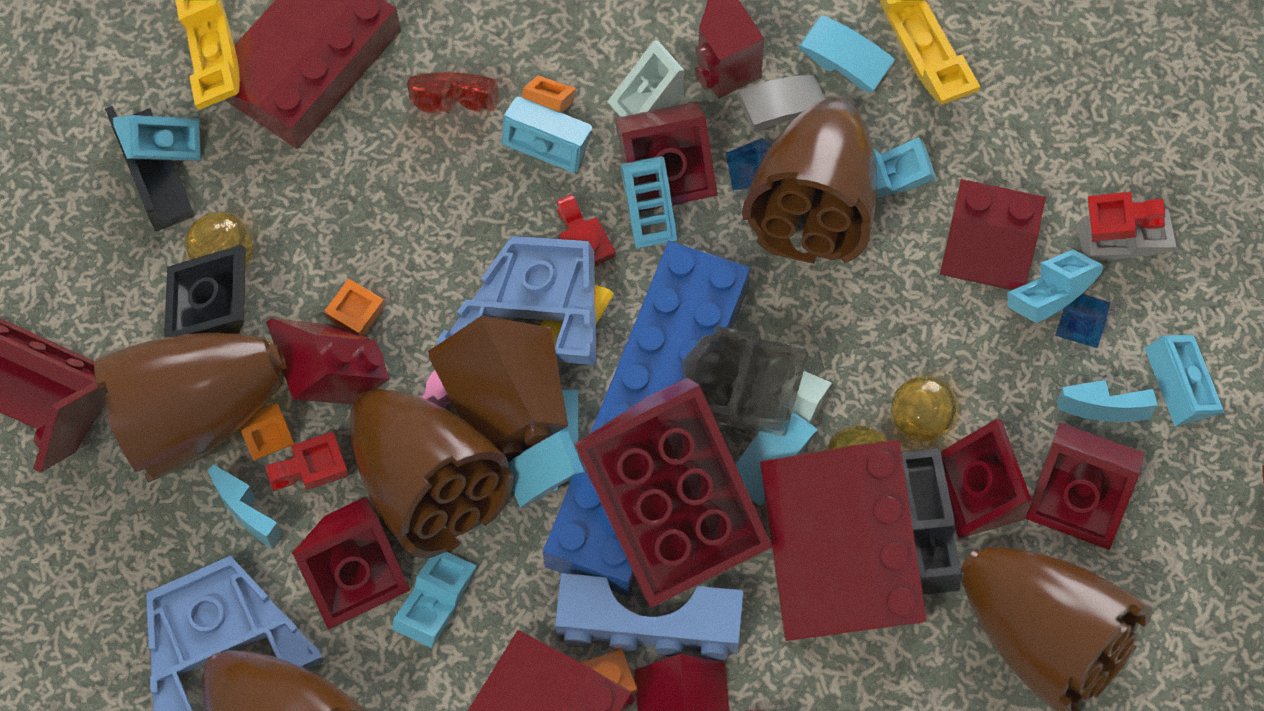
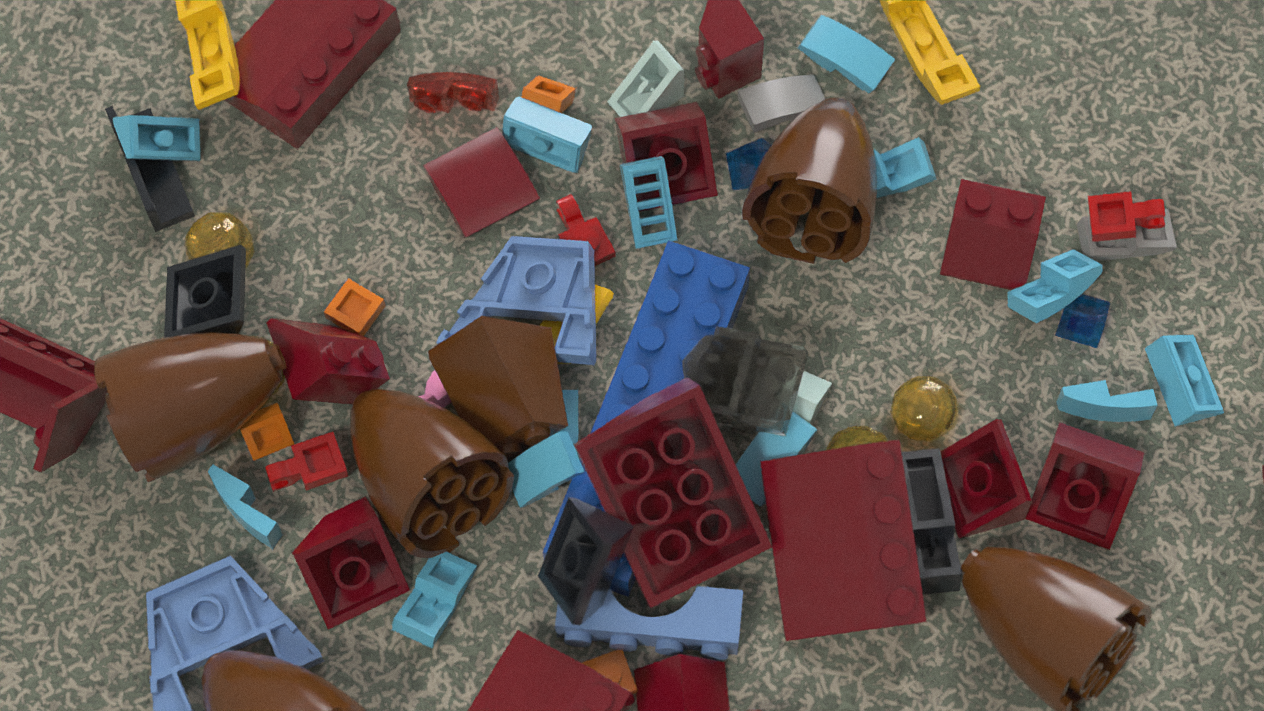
none -> dark red slope [422,127,540,238]
none -> black slope [538,497,634,625]

